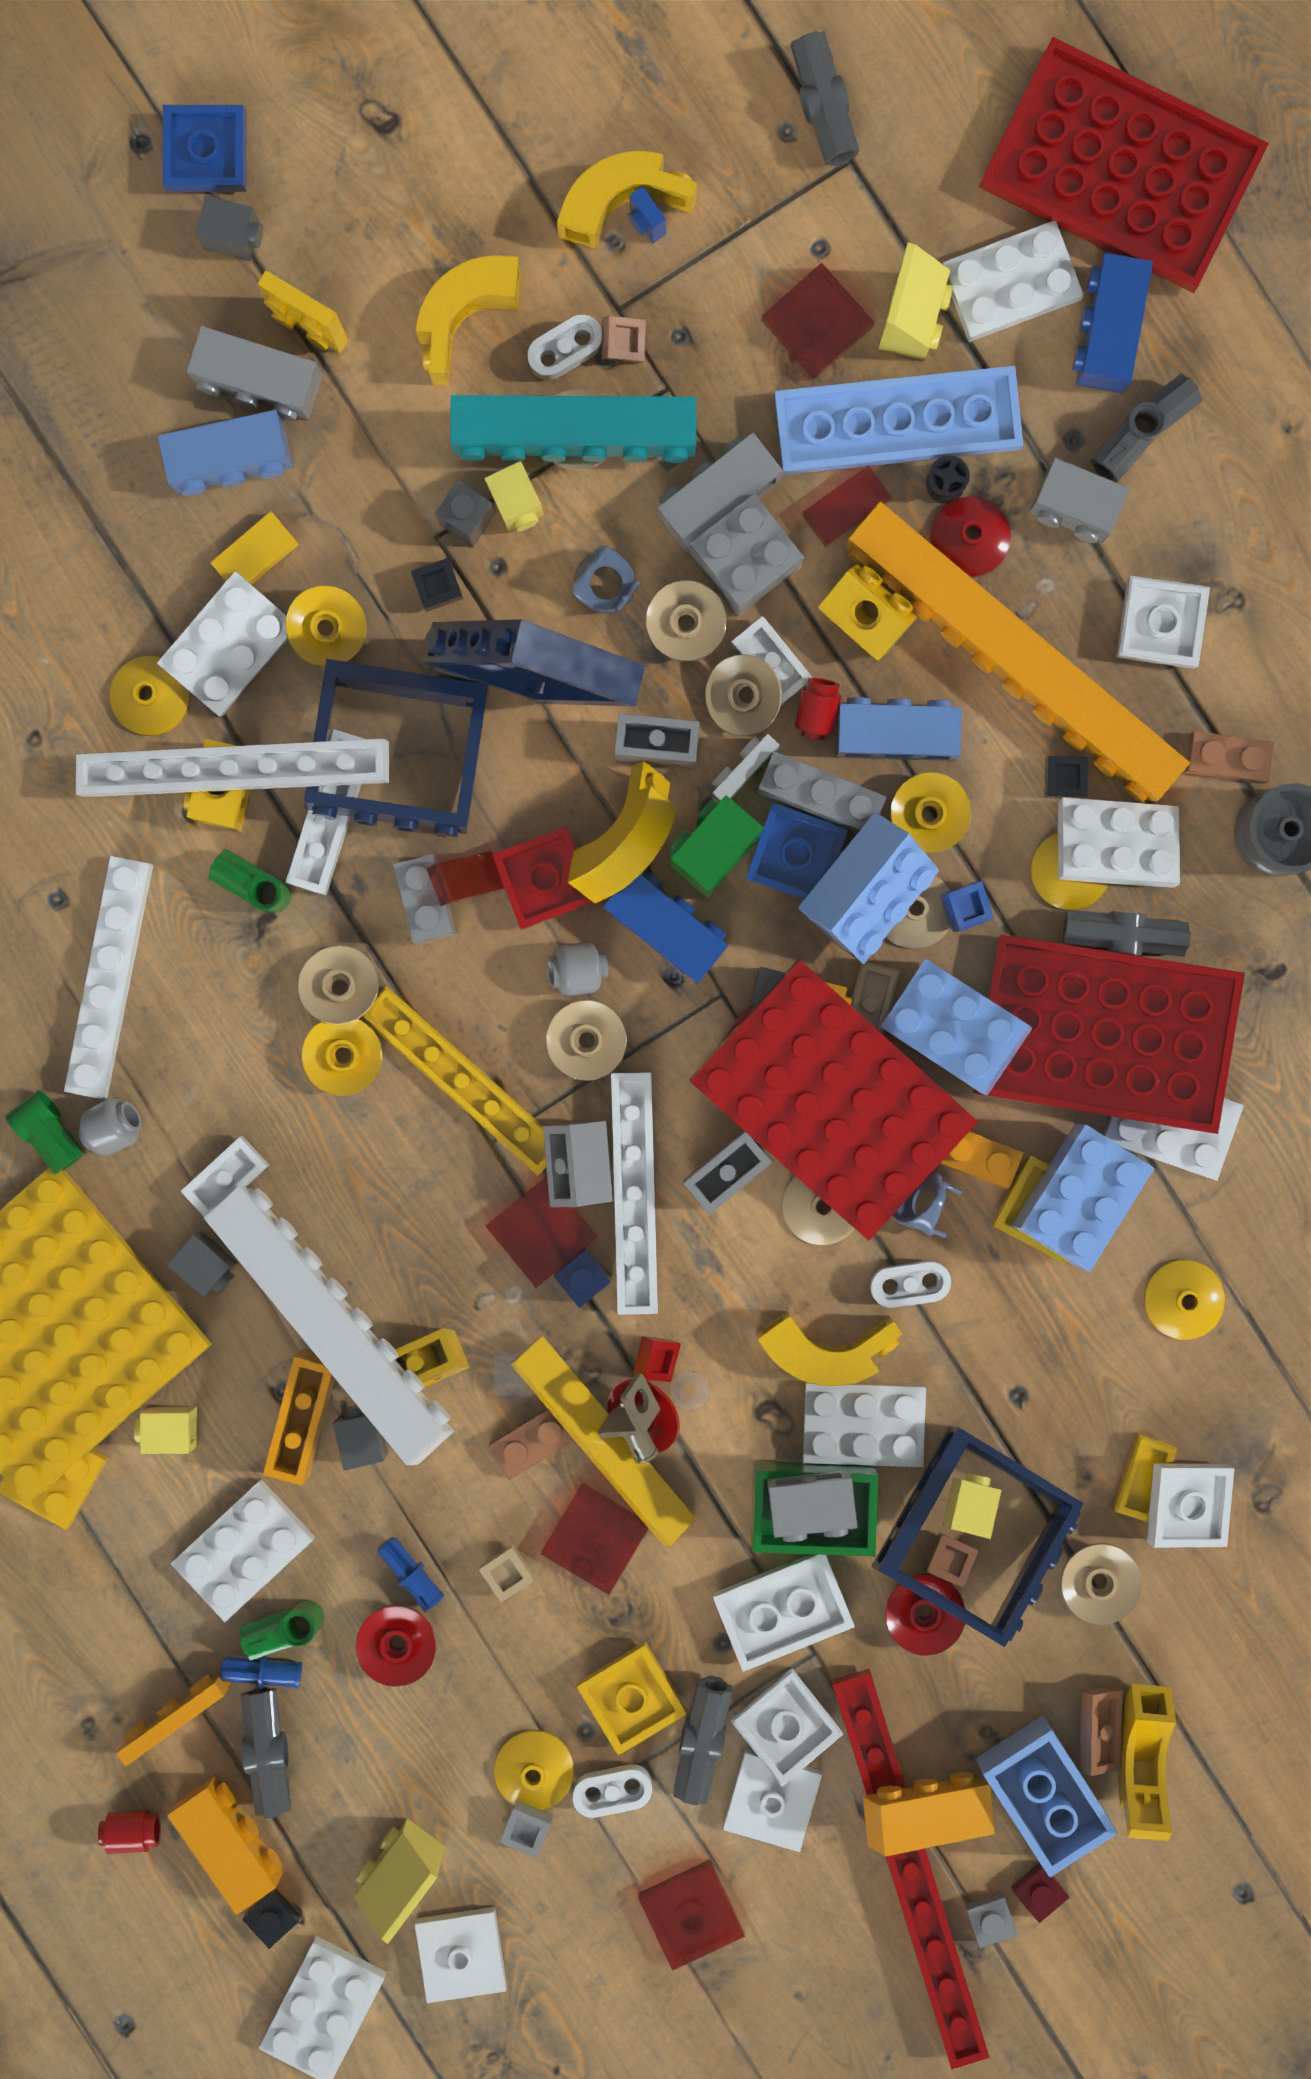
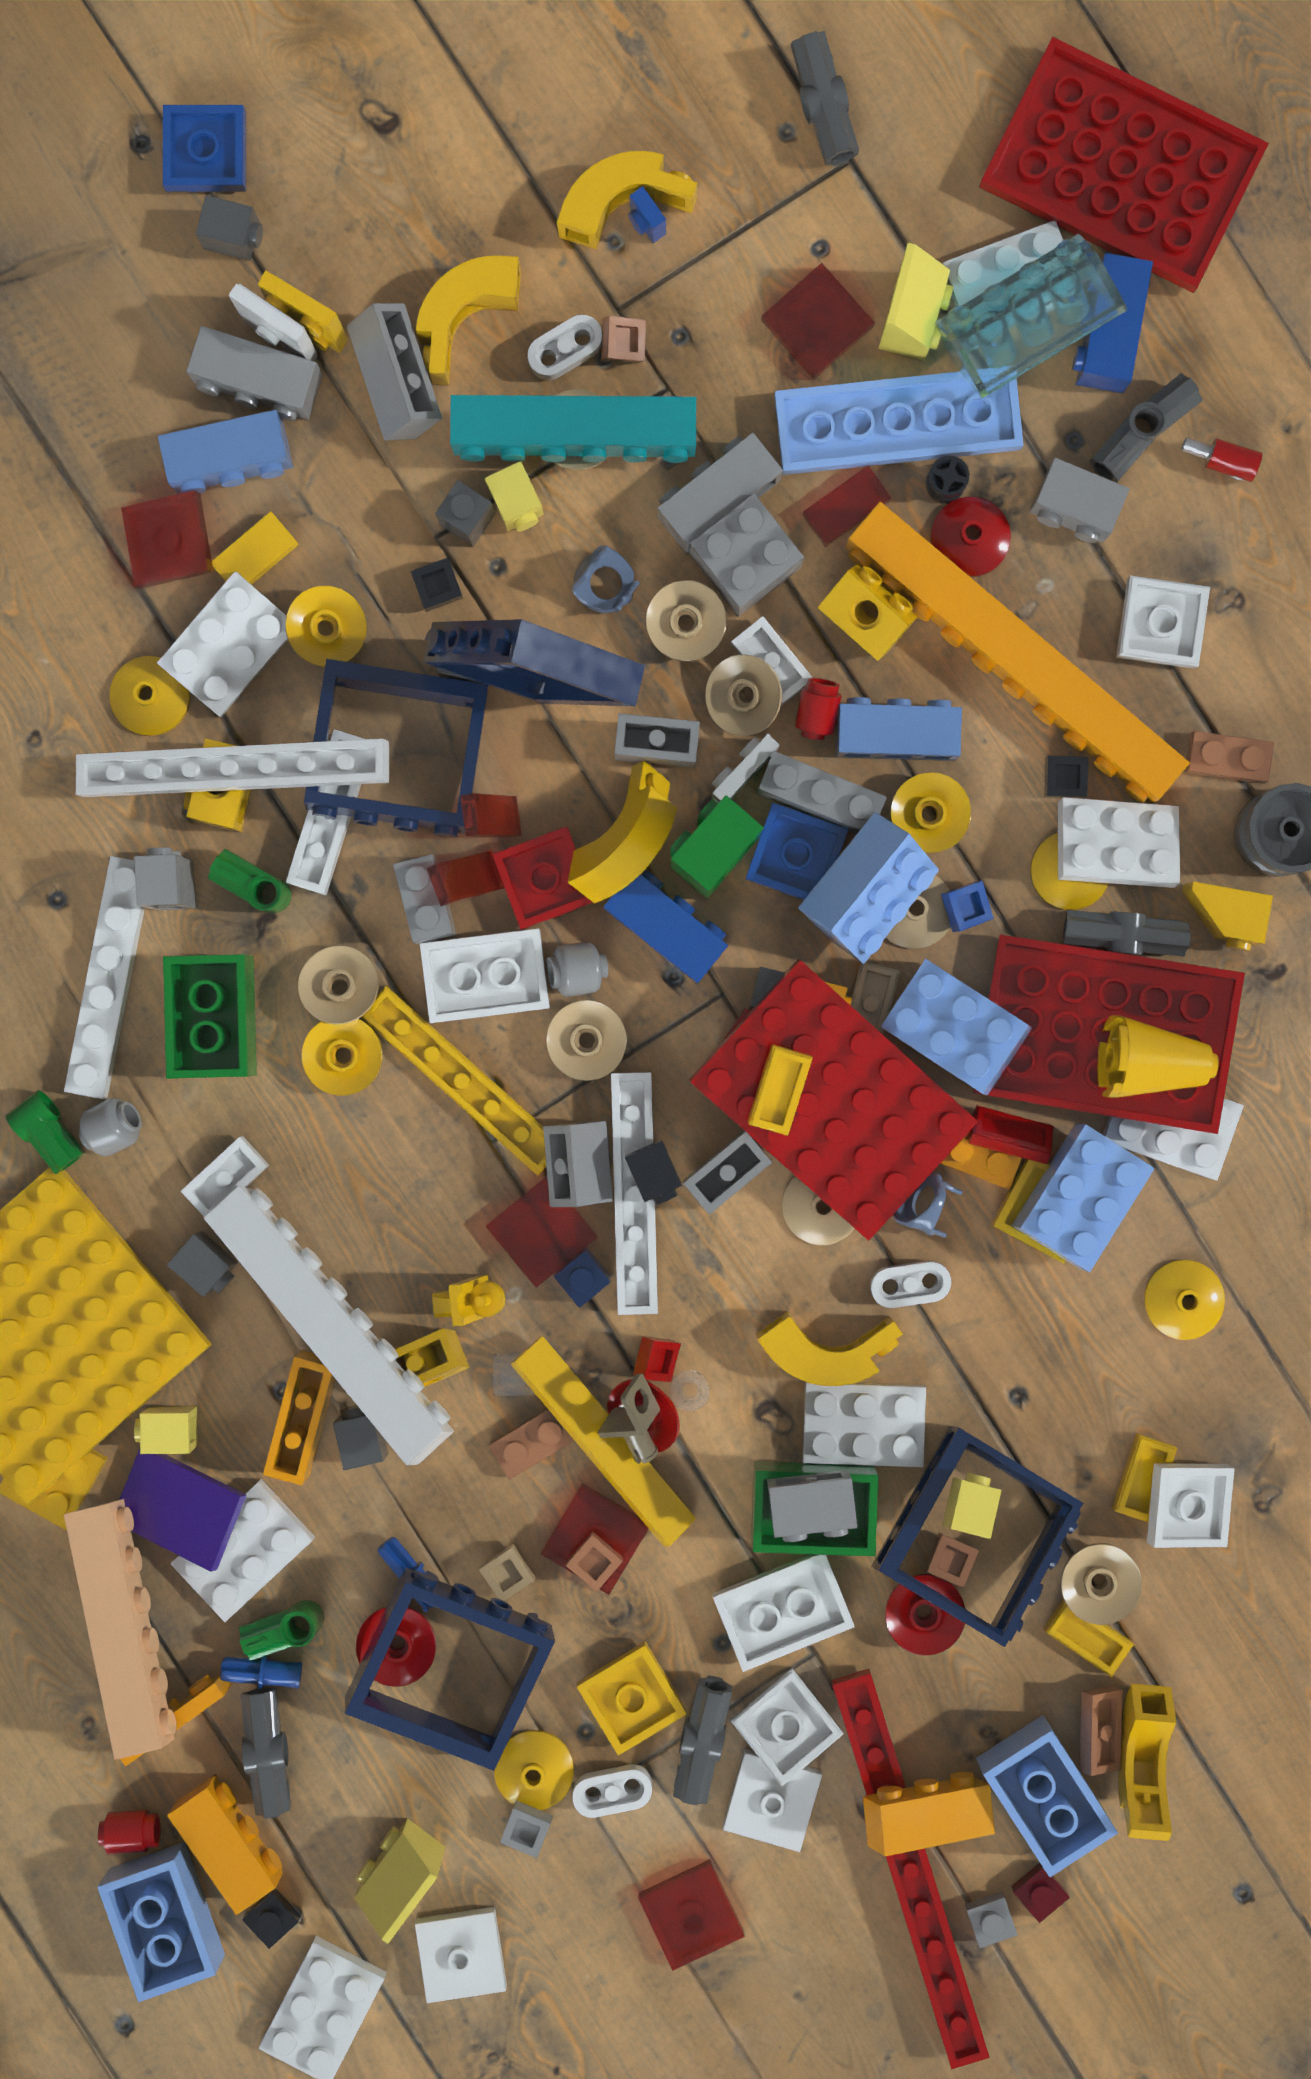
none -> light nougat brick [64,1499,176,1760]
none -> light blue brick [97,1842,225,2002]
none -> dark purple tile [119,1448,247,1572]
none -> clear red tile [121,490,214,589]
none -> light grey brick [134,848,196,911]
none -> green brick [163,954,257,1079]
none -> white plate [228,283,318,361]
none -> dark blue window [345,1567,555,1771]
none -> light grey brick [347,303,443,441]
none -> white plate [420,928,550,1023]
none -> yellow hips [432,1275,505,1326]
none -> clear red tile [461,793,522,838]
none -> nougat plate [566,1531,623,1592]
none -> black brick [625,1139,682,1205]
none -> yellow tile [747,1044,813,1136]
none -> clear light blue slope [935,234,1127,398]
none -> red tile [969,1105,1054,1164]
none -> yellow tile [1043,1598,1134,1677]
none -> yellow cone [1097,1015,1218,1098]
none -> red piece [1181,437,1263,482]
none -> yellow slope [1182,881,1273,951]

